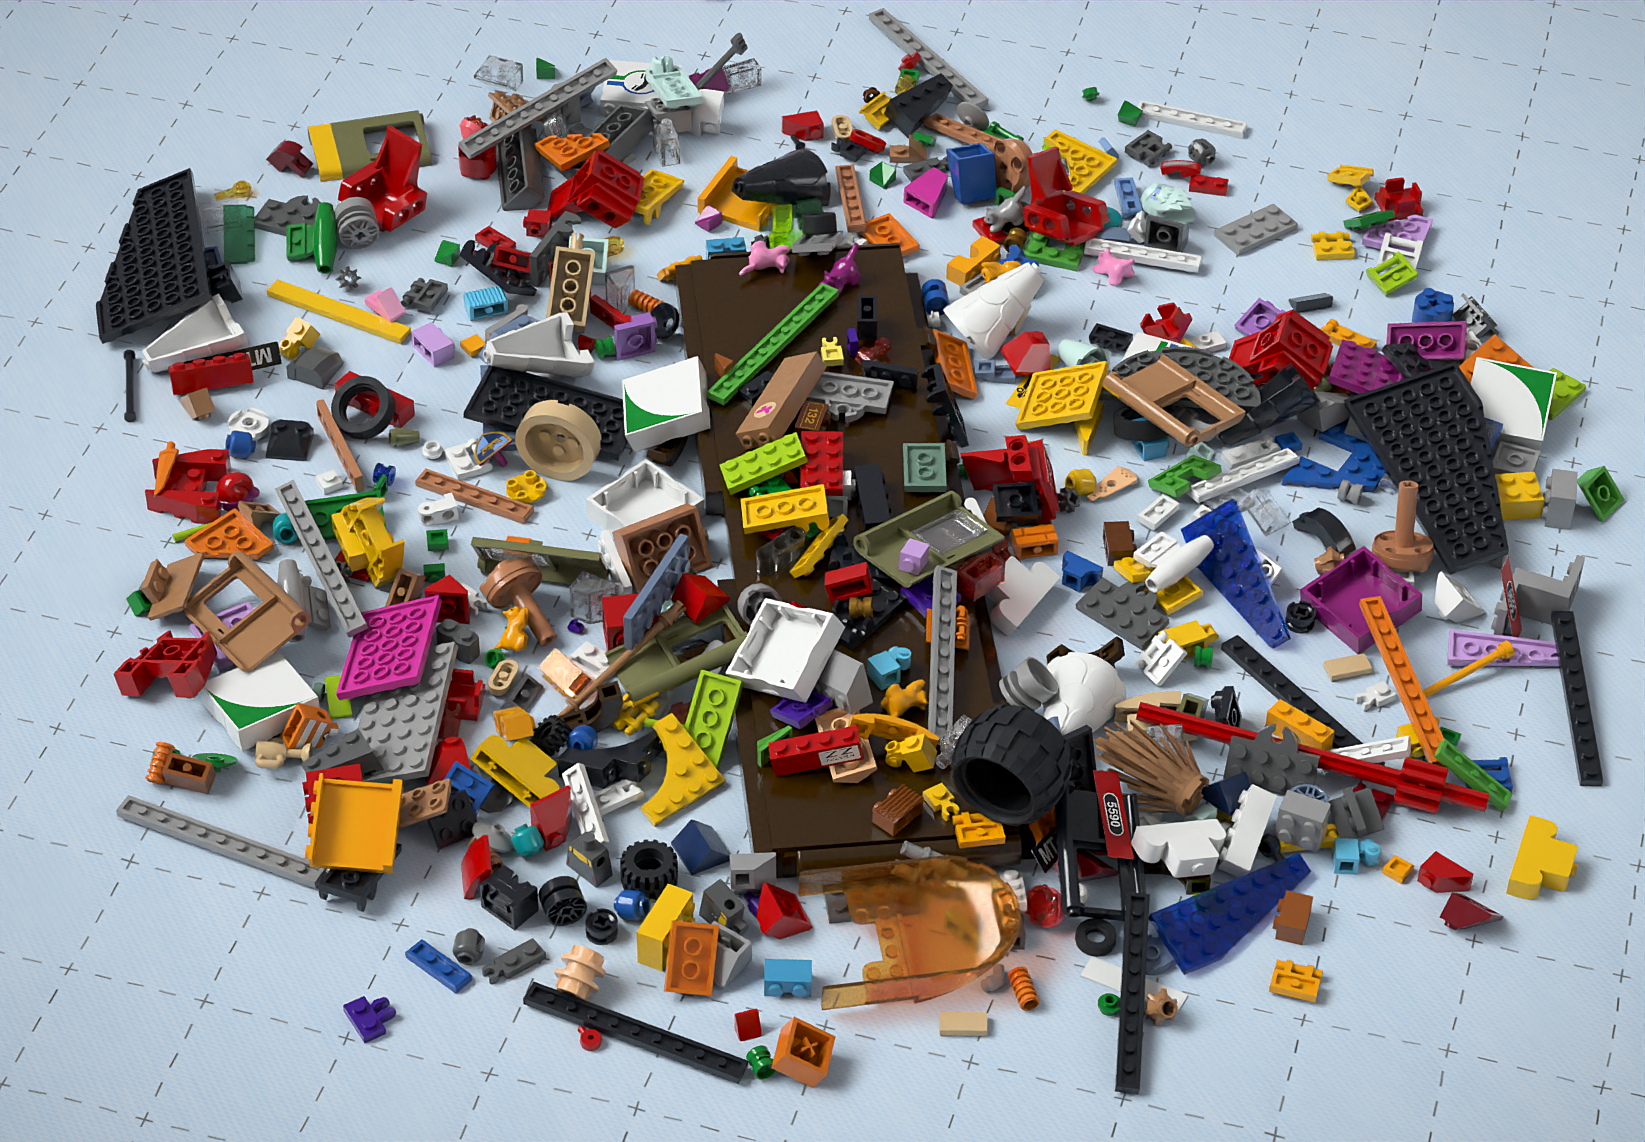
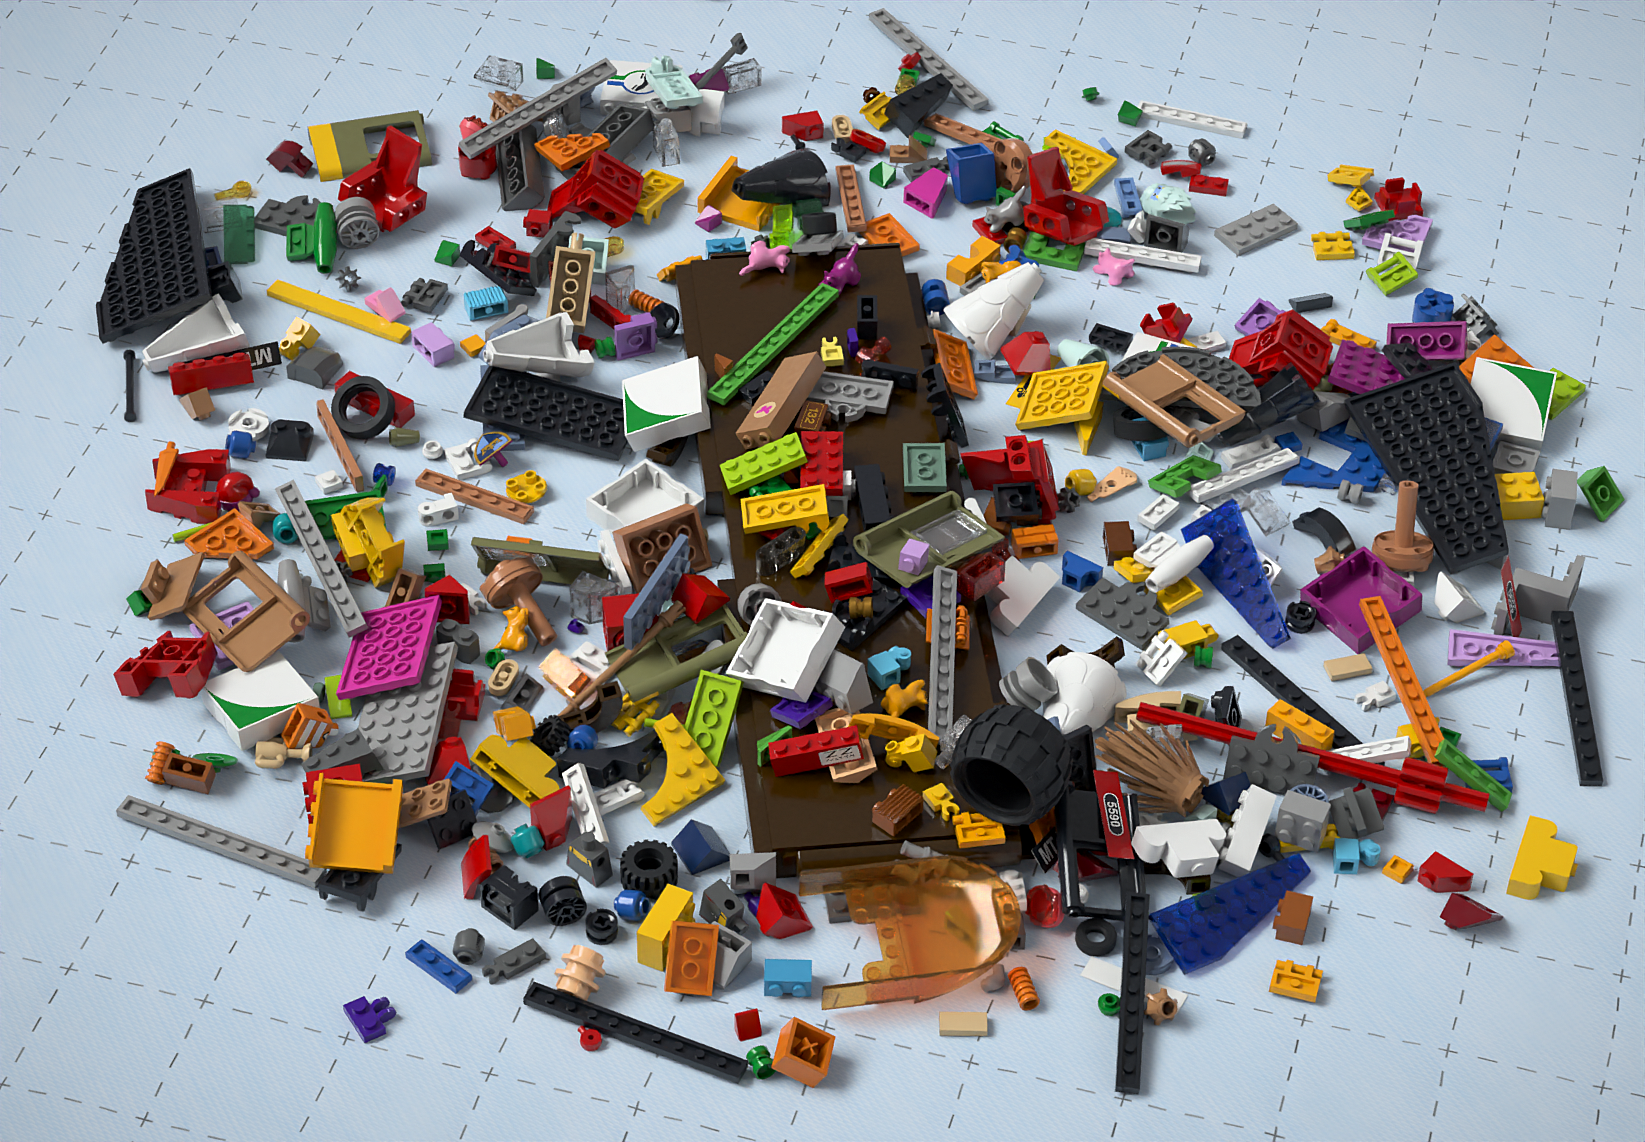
tan brick [515,400,601,481] -> none
light grey dish [956,102,989,131] -> none

